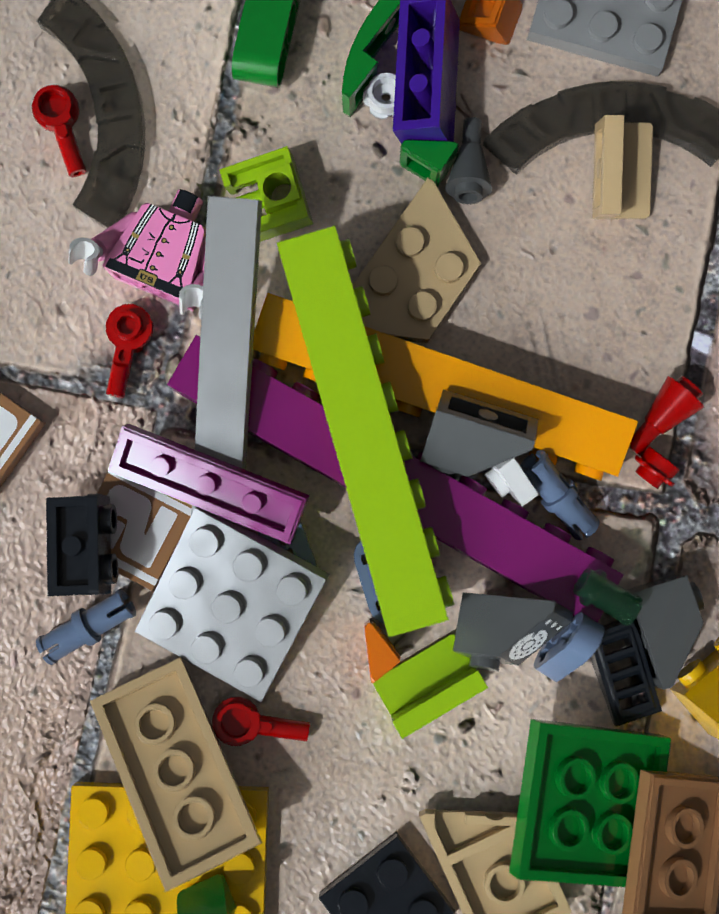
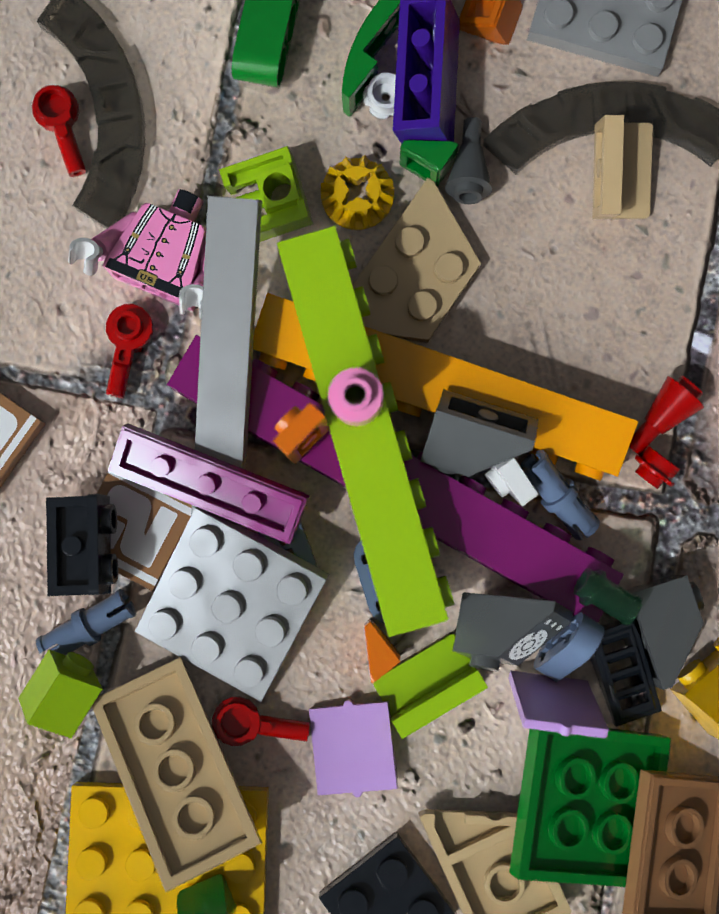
none -> lime brick [18,649,102,739]
none -> orange plate [273,403,329,465]
none -> lavender piece [309,699,398,797]
none -> yellow gear [321,155,394,230]
none -> bright pink brick [328,368,383,426]
none -> lavender piece [508,670,609,738]

